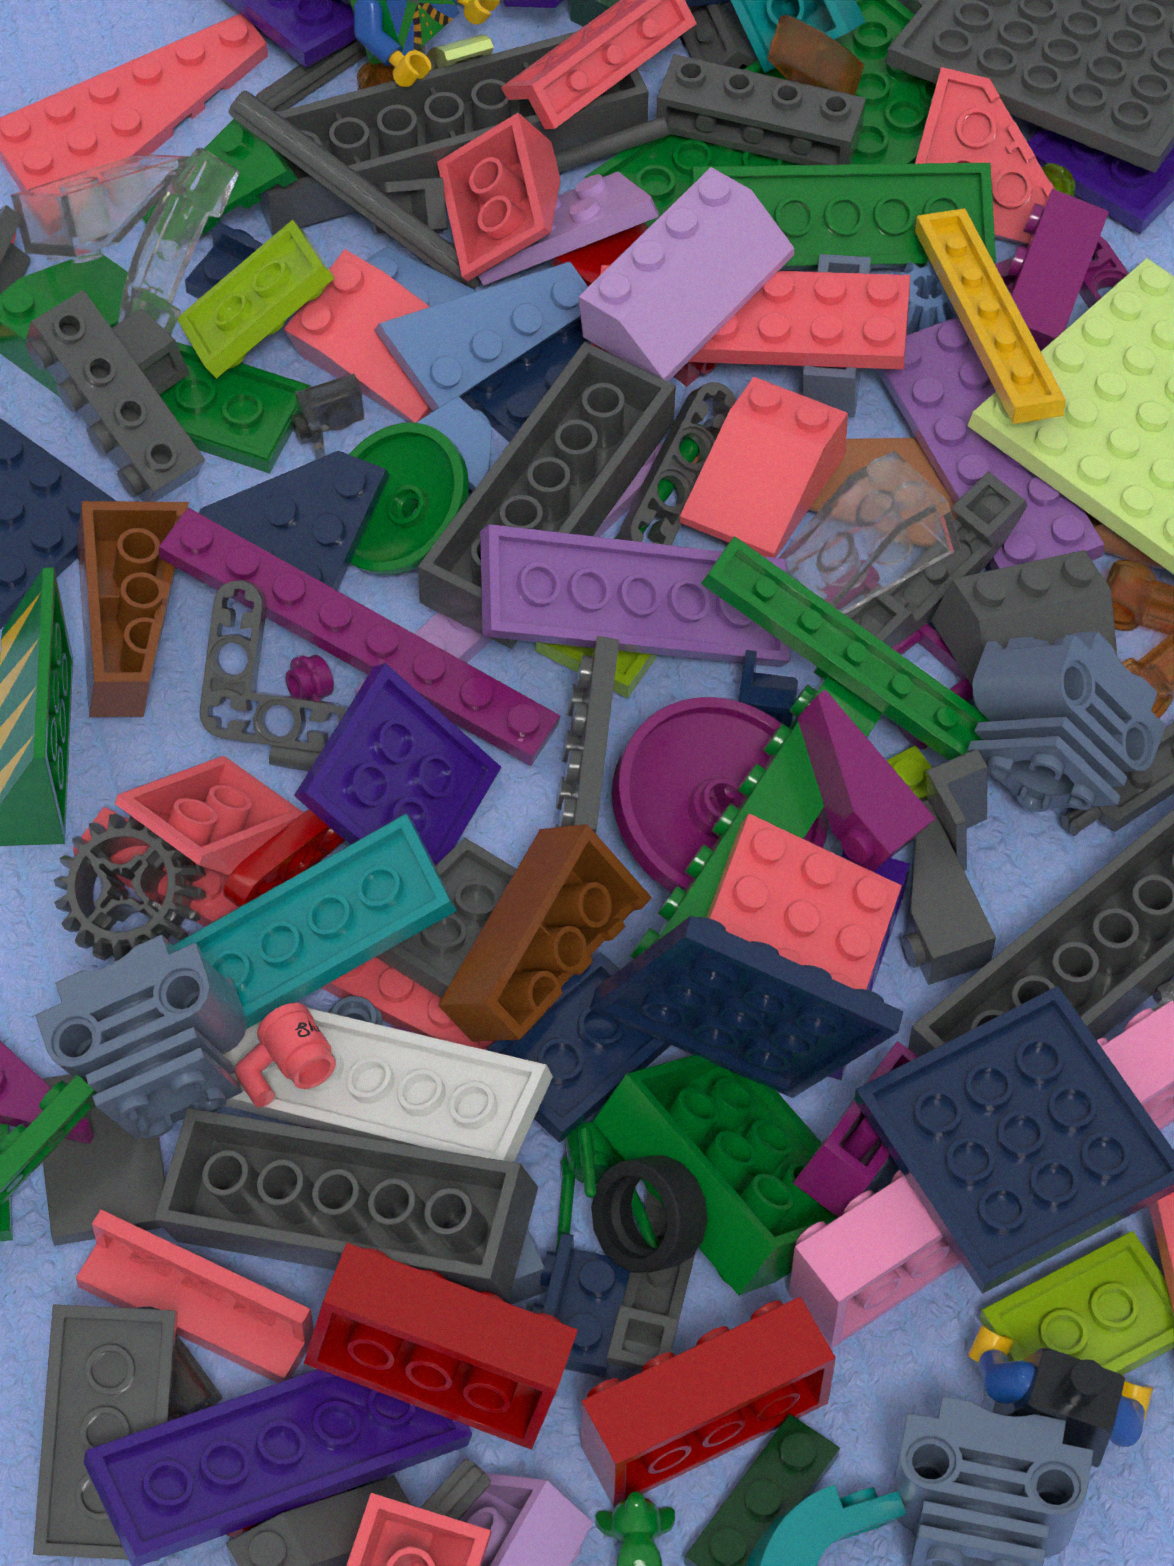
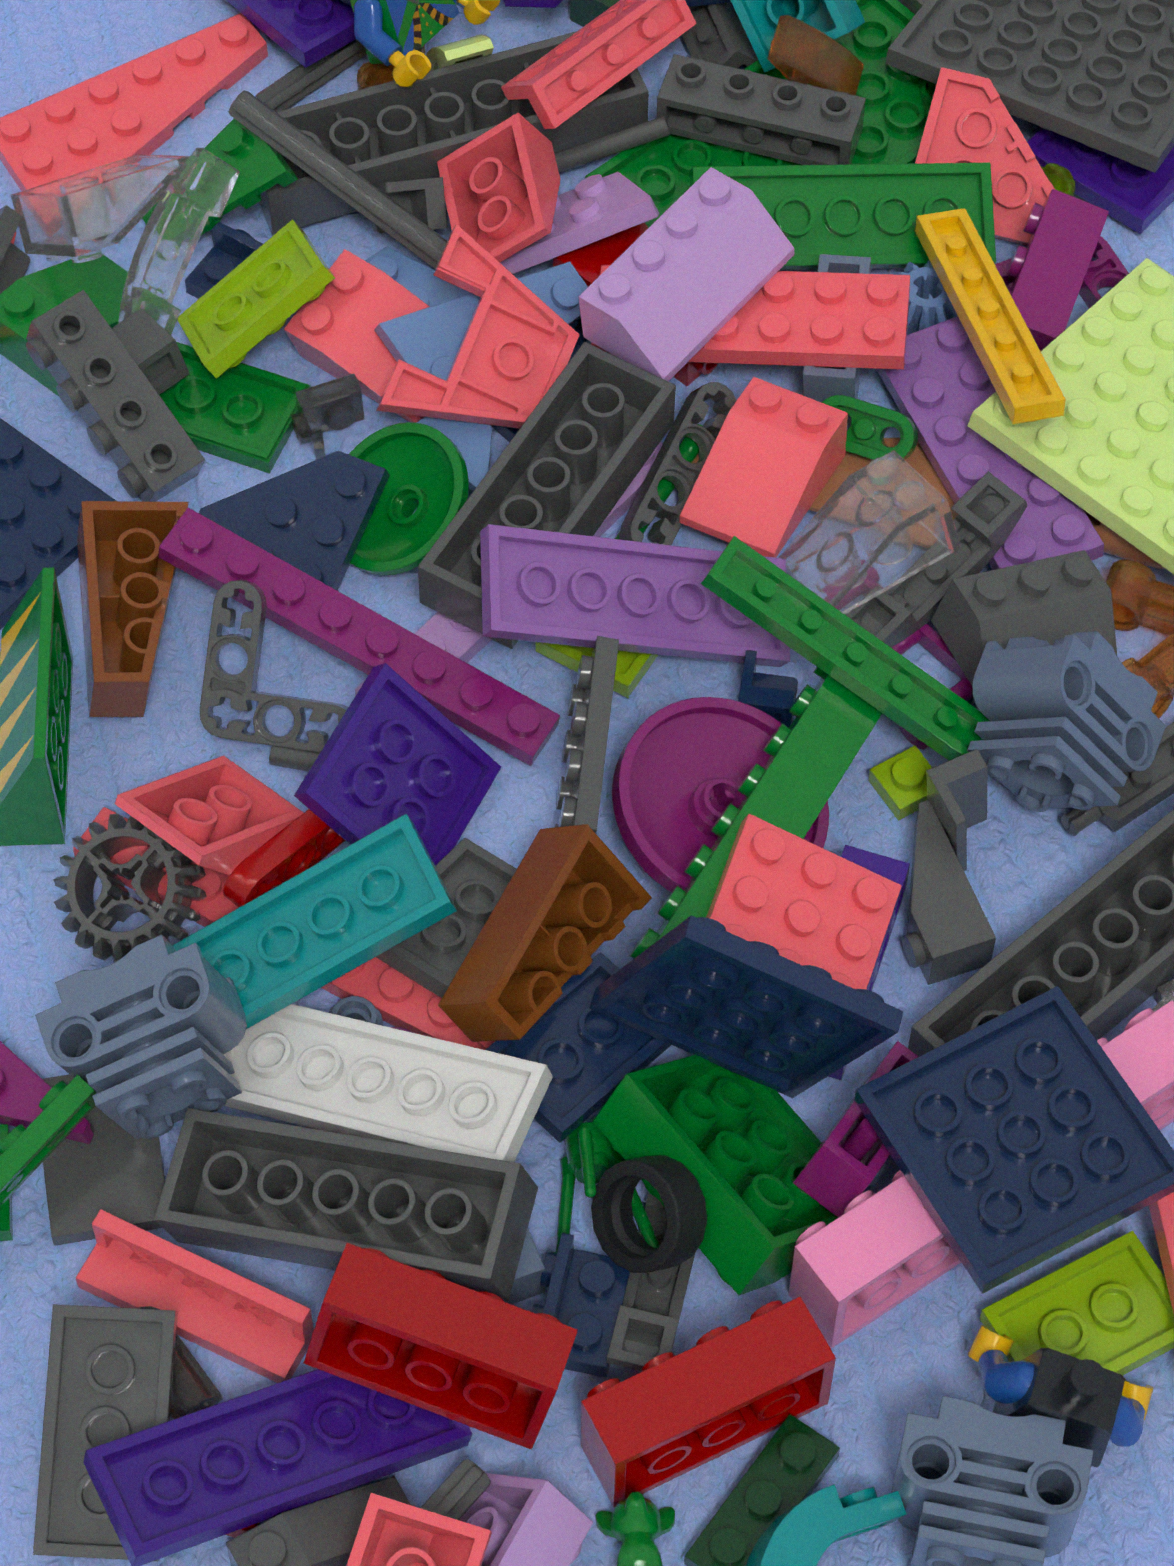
coral piece [235,1003,336,1107] -> none
magenta plate [286,655,334,701] -> none
magenta slope [797,689,936,872] -> none
none -> coral wing [376,224,580,429]
none -> green plate [821,395,918,464]

